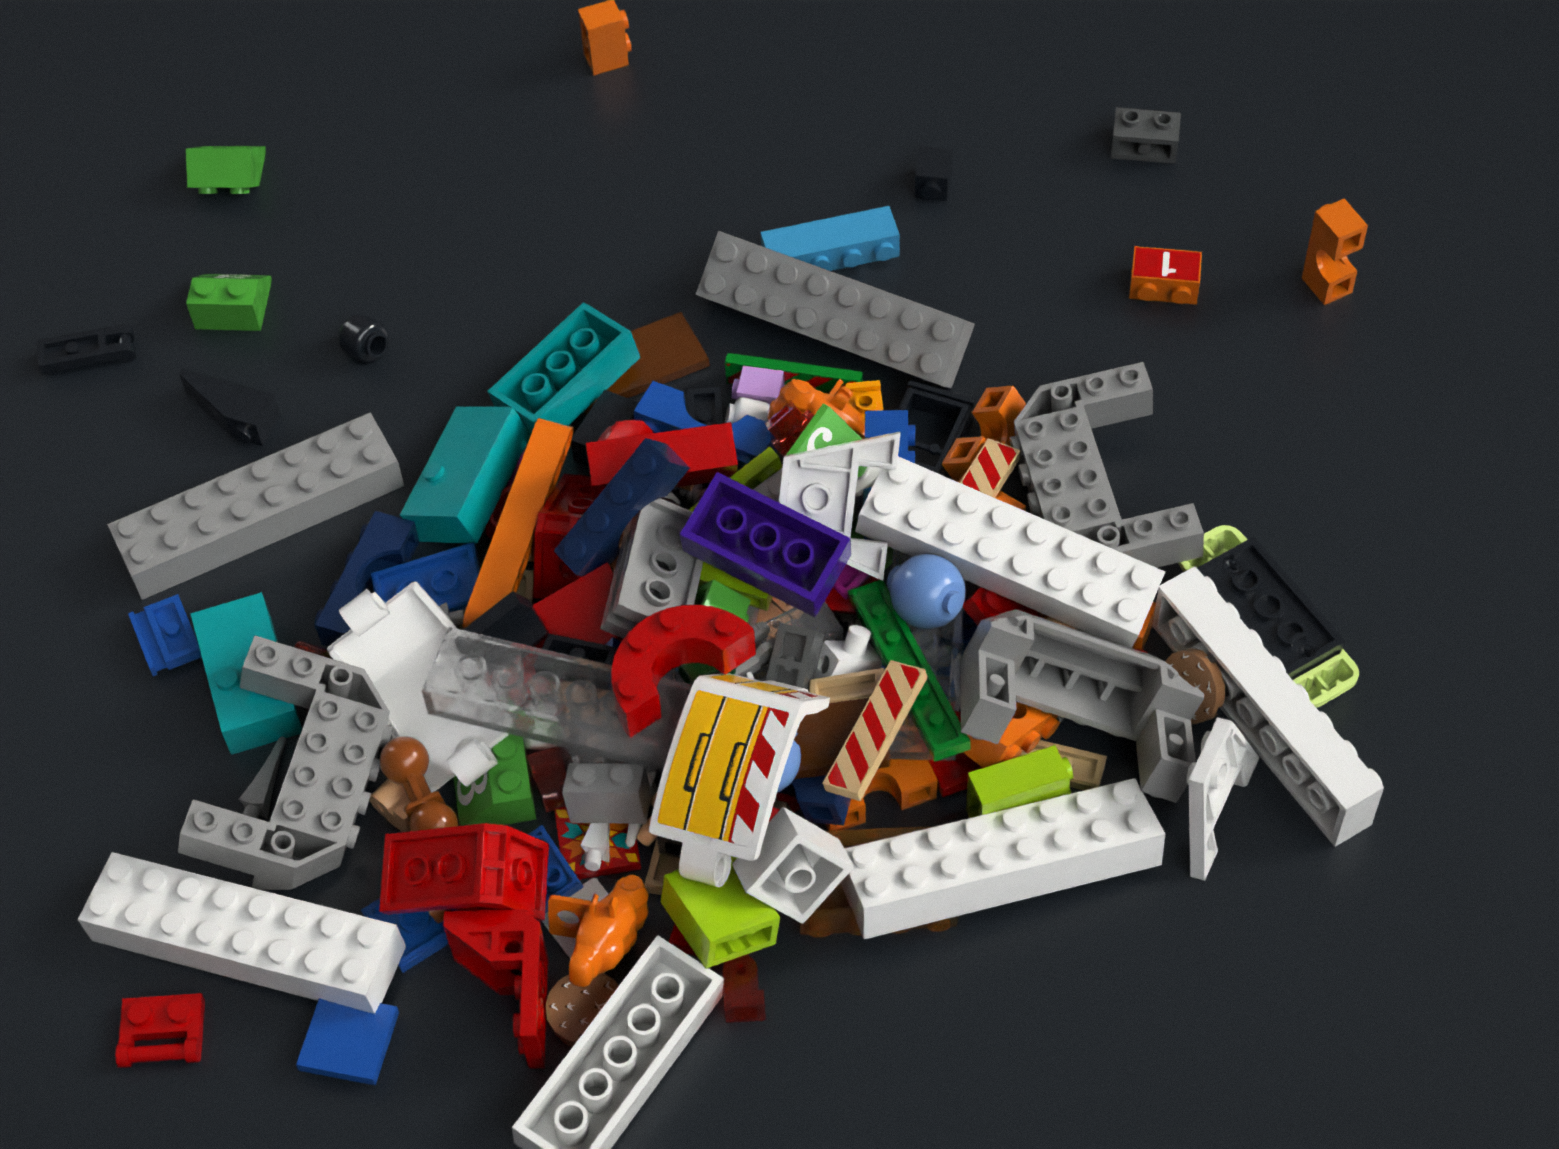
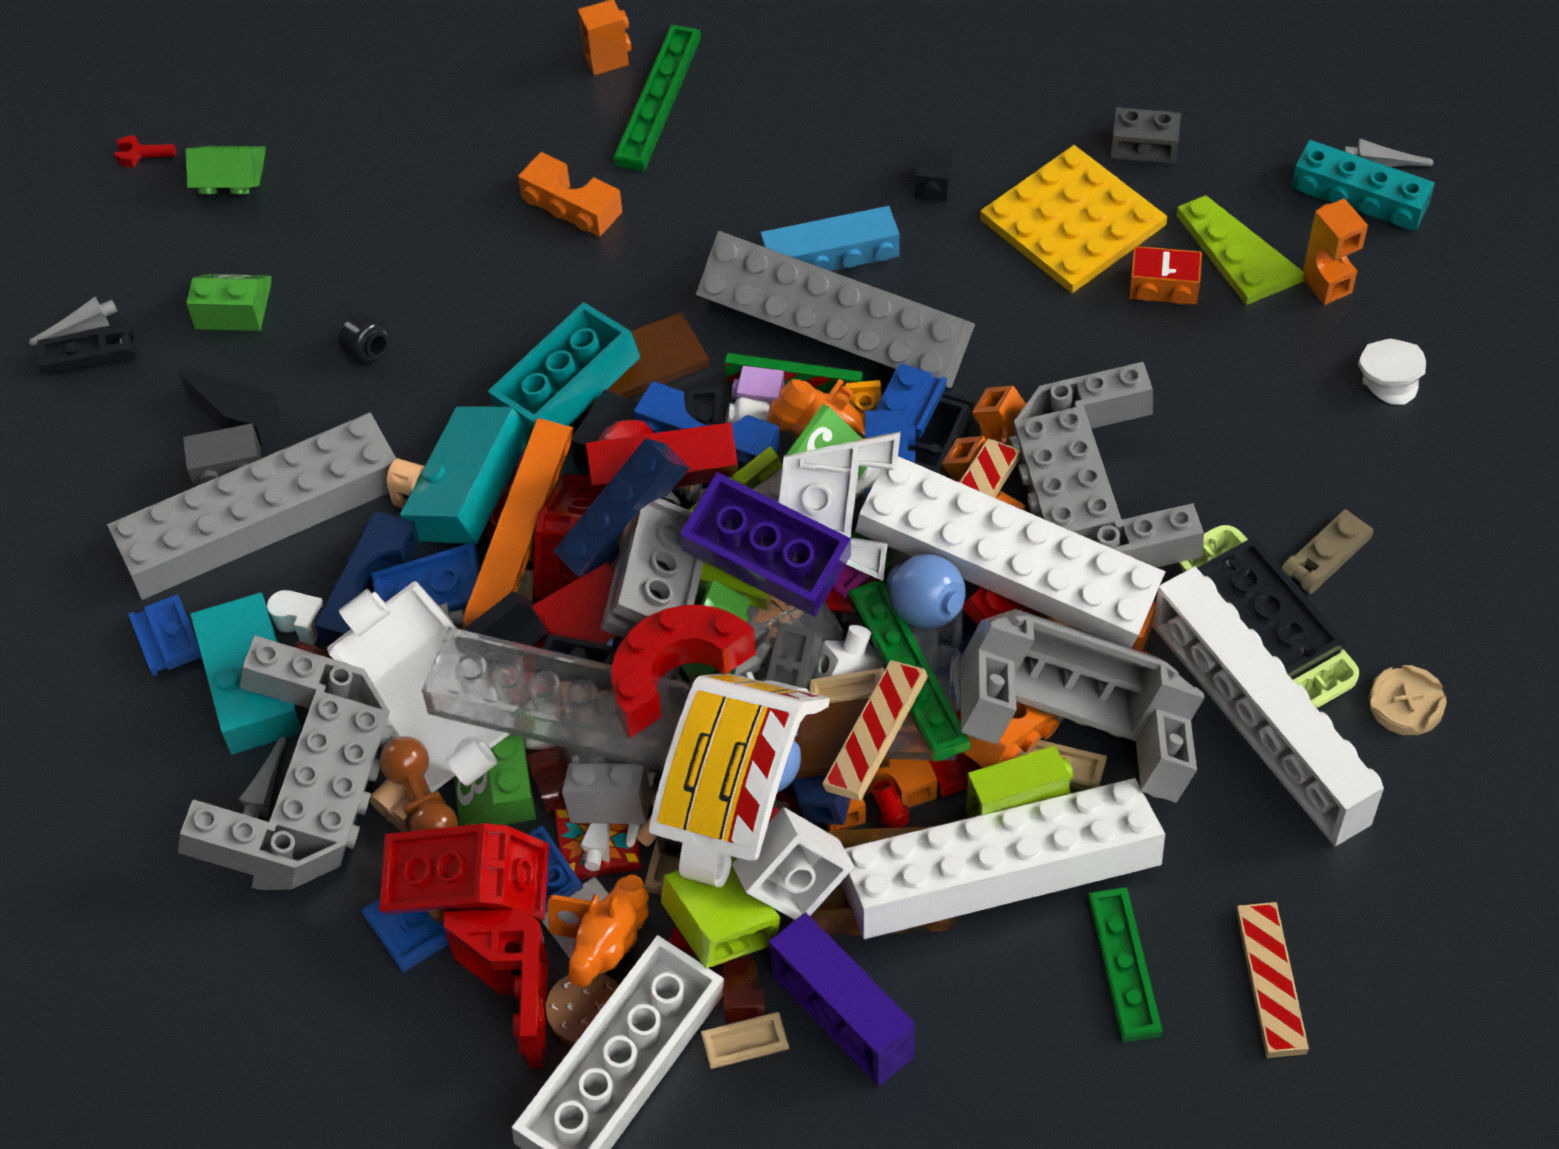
white brick [78,852,406,1014] -> none
red plate [115,993,205,1068] -> none
blue tile [296,998,399,1086] -> none
clear red brick [764,400,814,457] -> none
medium nougat tile [1165,648,1225,724] -> none
white wing [1186,717,1260,881] -> none
none -> light grey piece [29,297,118,346]
none -> red bar [114,135,176,168]
none -> dark grey brick [183,423,262,487]
none -> white leg [267,590,325,645]
none -> light nougat leg [387,458,425,508]
none -> orange arch [518,152,623,237]
none -> green tile [613,25,701,171]
none -> tan tile [701,1011,789,1069]
none -> dark purple brick [769,912,915,1087]
none -> red pin [870,778,910,830]
none -> blue plate [875,363,947,438]
none -> yellow plate [980,145,1167,294]
none -> green tile [1088,887,1163,1043]
none -> lime wing [1176,195,1305,305]
none -> tan tile [1236,902,1309,1058]
none -> dark tan plate [1282,509,1374,594]
none -> teal brick [1291,140,1435,232]
none -> light grey piece [1343,139,1433,167]
none -> white hat [1358,338,1426,405]
none -> tan tile [1369,665,1447,735]

